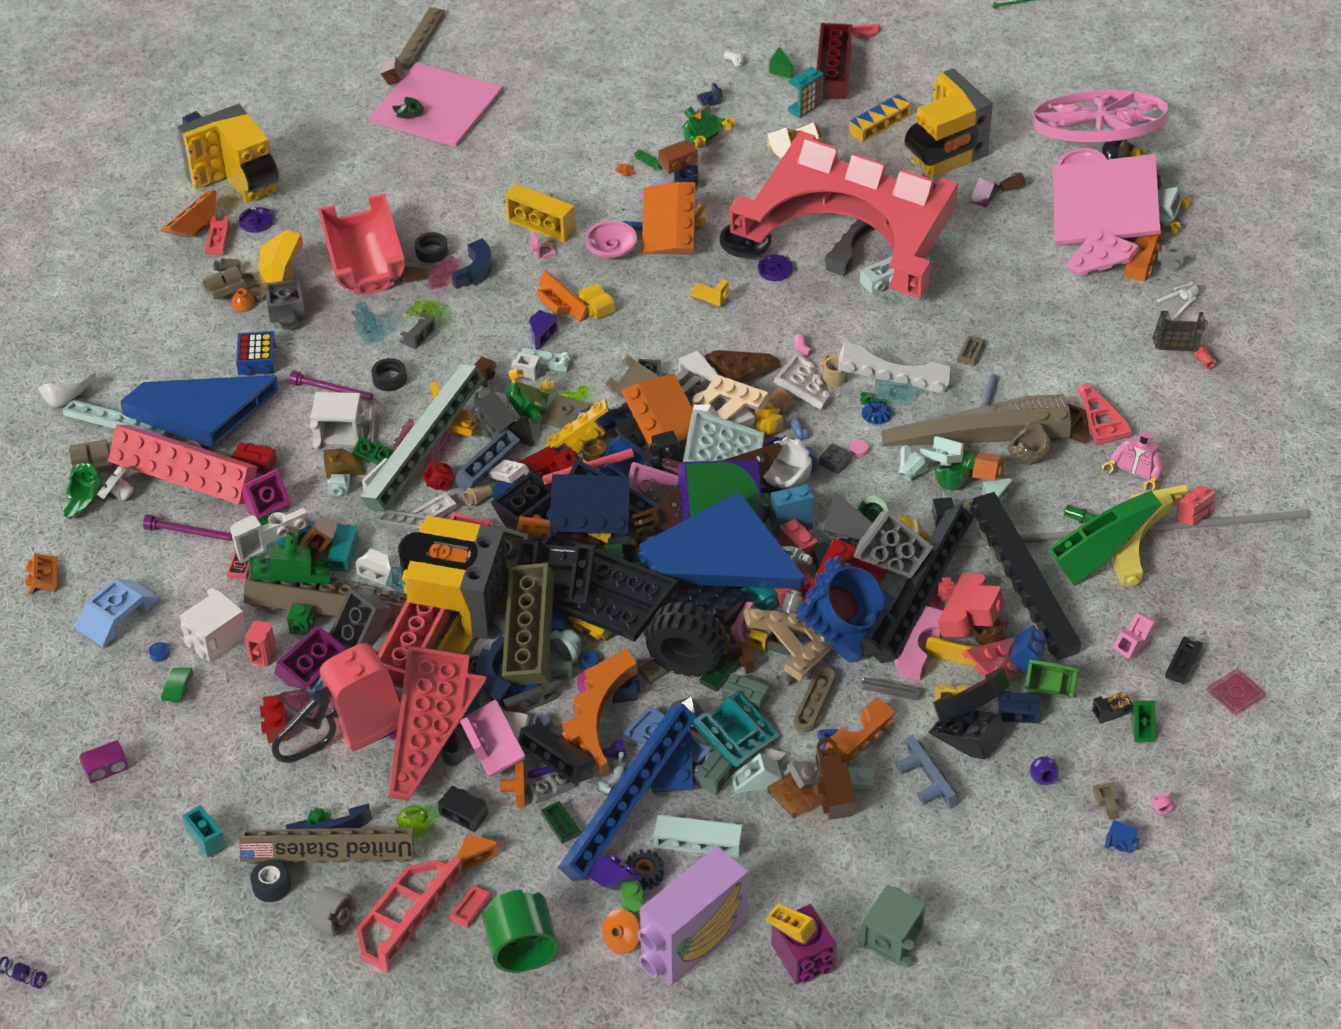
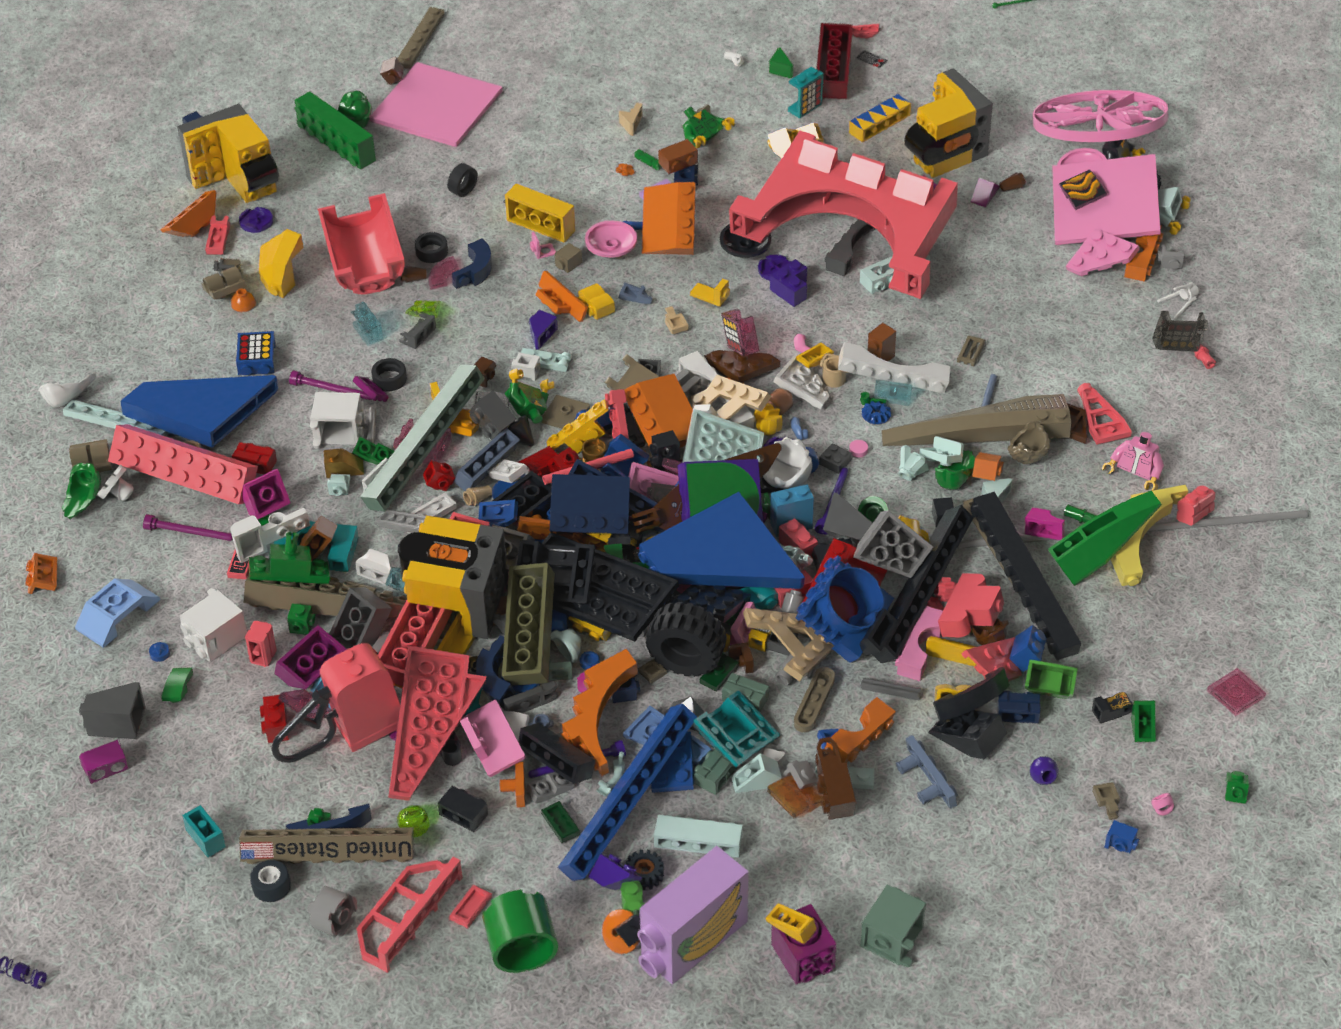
dark tan piece [241,272,267,302] -> none
flat silver brick [265,279,306,329] -> none
dark green plate [392,97,424,118] -> none
orange slope [456,834,498,871] -> none
clear neon green arm [561,385,588,400] -> none
yellow plate [695,203,706,227] -> none
dark blue bracket [697,83,723,107] -> none
bright pink brick [1113,612,1156,659] -> none
black plate [1165,636,1203,684] -> none
none -> dark grey slope [79,682,146,739]
none -> green brick [294,91,376,170]
none -> green helmet [338,91,372,128]
none -> magenta tile [353,376,389,402]
none -> black tyre [447,163,478,197]
none -> blue wing [478,500,518,528]
none -> dark tan brick [555,243,582,273]
none -> coral plate [605,389,629,440]
none -> black bracket [616,909,641,947]
none -> sand blue slope [618,282,652,304]
none -> tan slope [619,103,643,136]
none -> tan plate [665,306,689,335]
none -> clear pink panel [721,309,760,356]
none -> dark purple brick [770,259,808,307]
none -> yellow slope [796,342,834,368]
none -> dark purple piece [814,468,848,535]
none -> black sticker [856,50,888,68]
none -> dark orange brick [867,323,897,361]
none -> dark pink arch [1025,507,1065,540]
none -> slope [1059,169,1106,210]
none -> green bracket [1225,771,1249,803]

